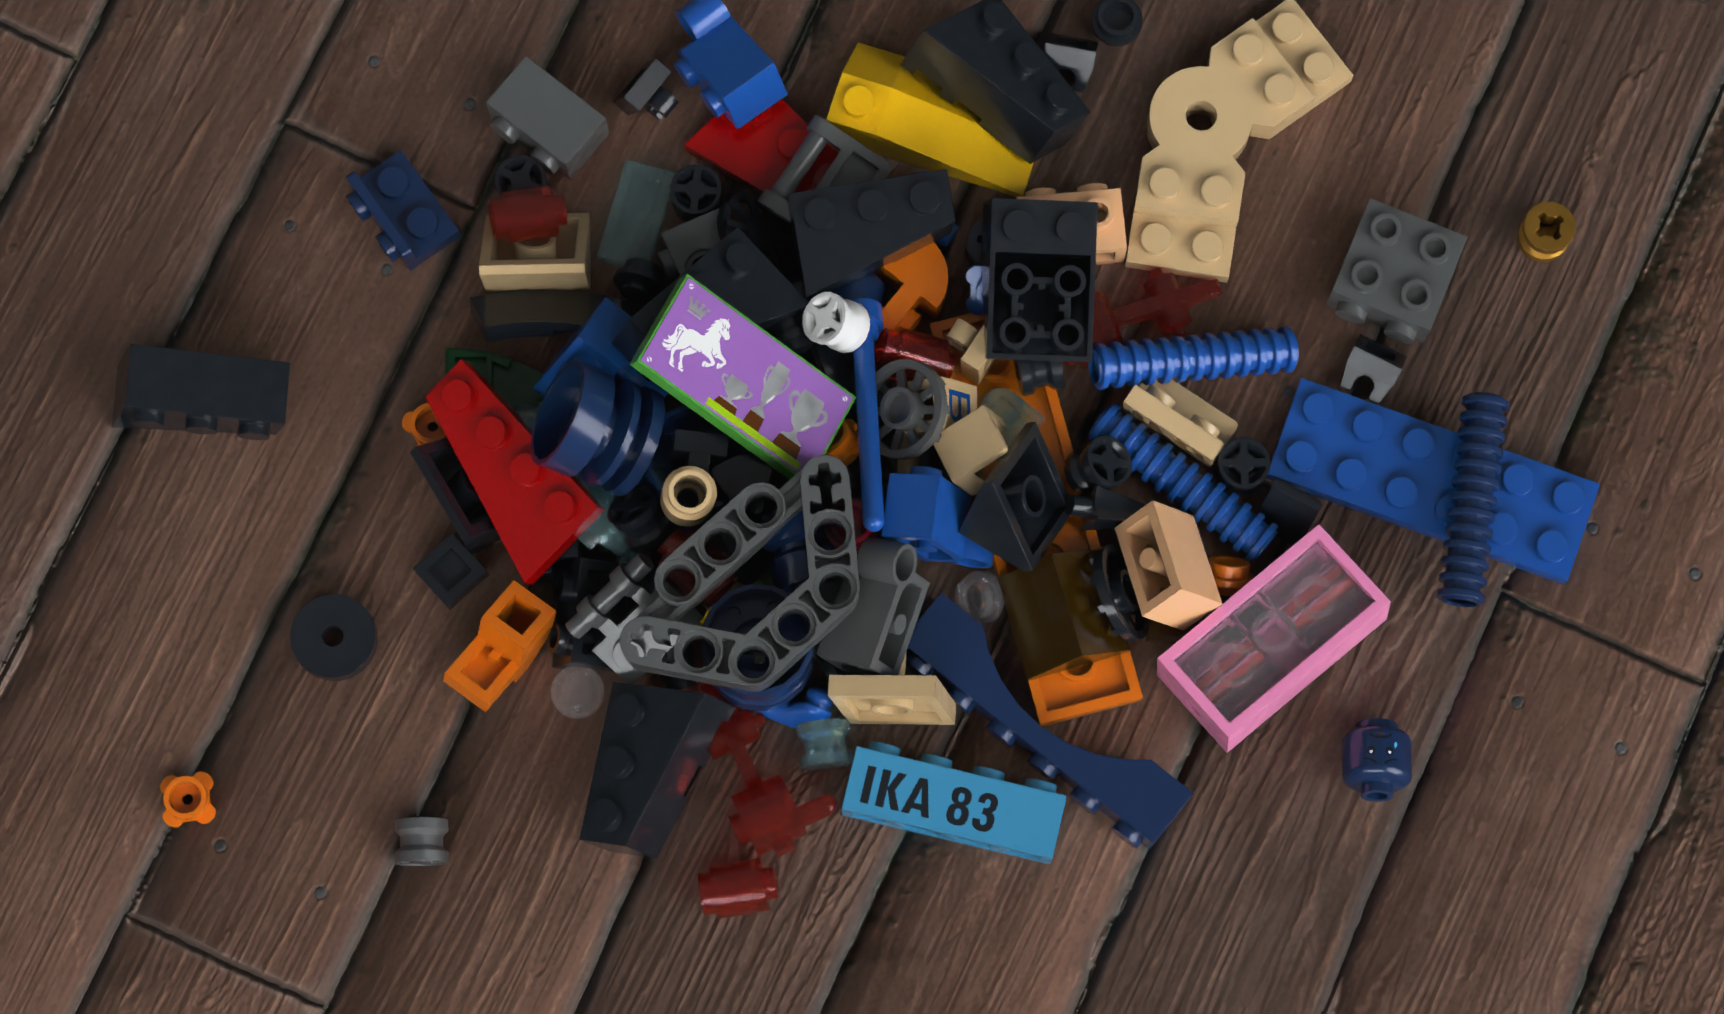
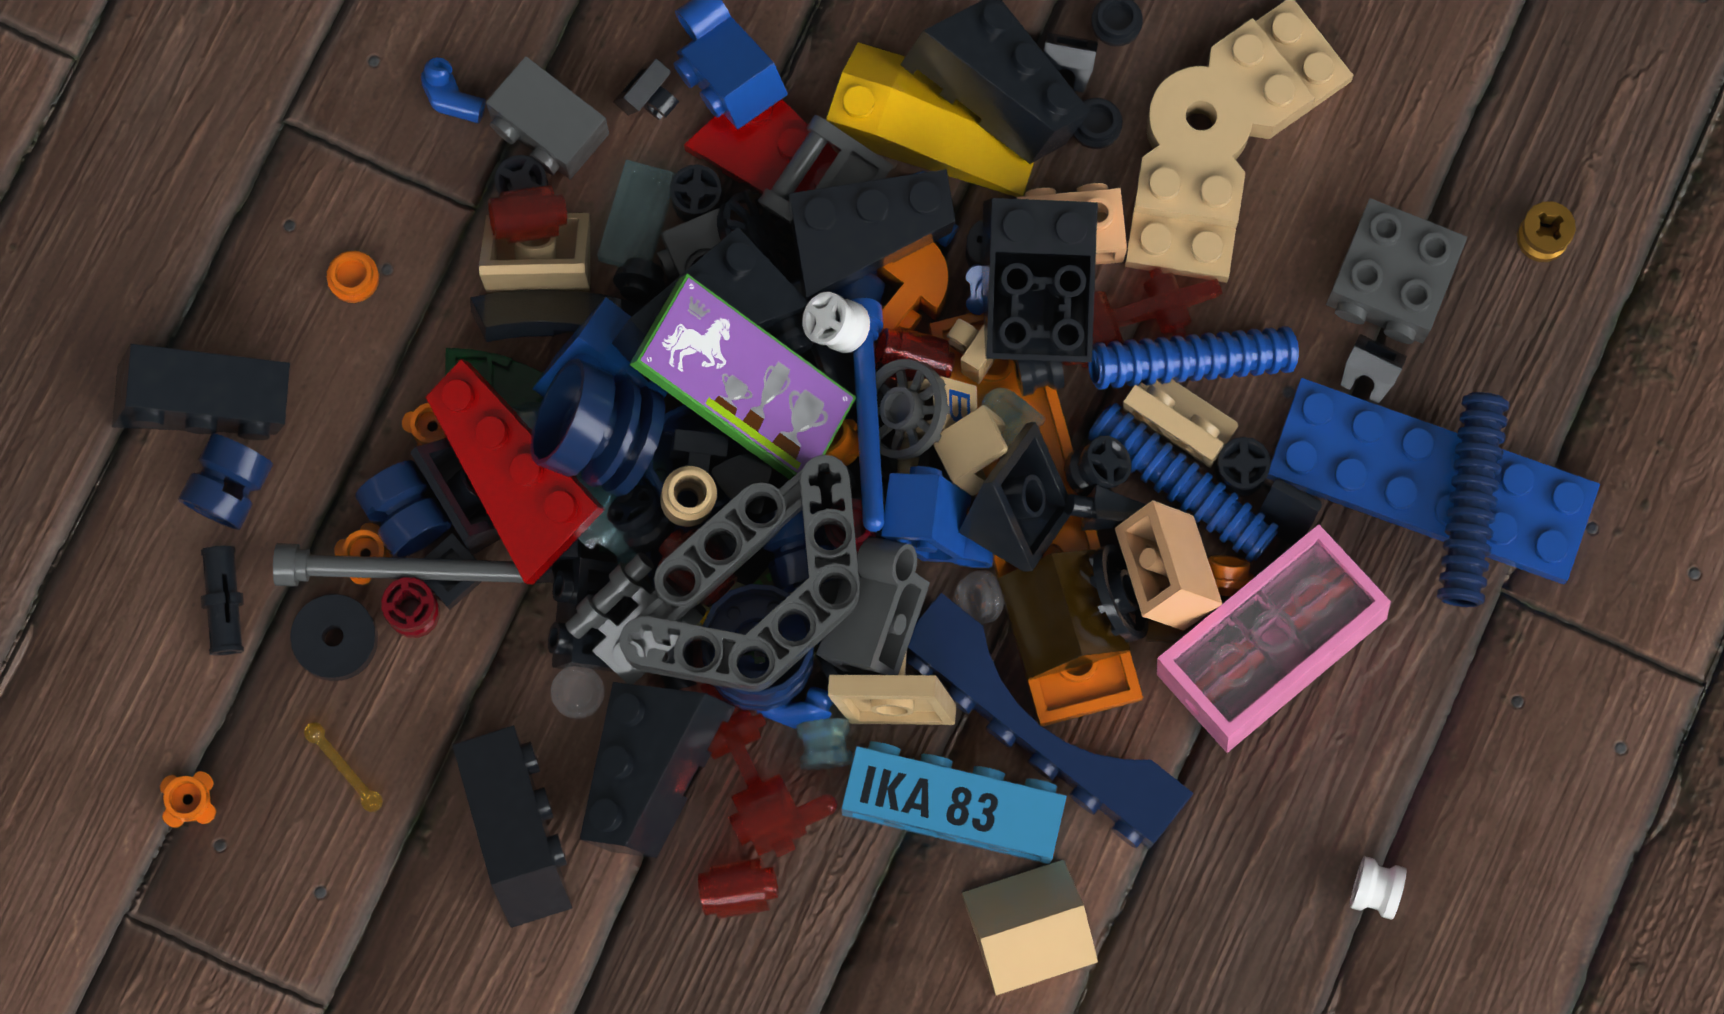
dark blue bracket [346,150,461,271] -> none
flat silver wheel [395,817,449,866] -> none
orange brick [443,580,556,713] -> none
dark blue head [1342,718,1412,802] -> none
none -> dark blue wheel [178,433,273,530]
none -> black pin [201,546,244,656]
none -> dark grey piece [273,543,524,586]
none -> clear yellow hinge [304,722,383,813]
none -> orange plate [326,251,379,303]
none -> orange plate [334,523,391,585]
none -> dark blue wheel [355,460,452,558]
none -> dark red wheel [381,577,440,638]
none -> blue arm [421,57,486,124]
none -> black wedge [452,725,572,928]
none -> tan slope [962,860,1098,996]
none -> black plate [1073,98,1123,149]
none -> white wheel [1350,856,1407,920]

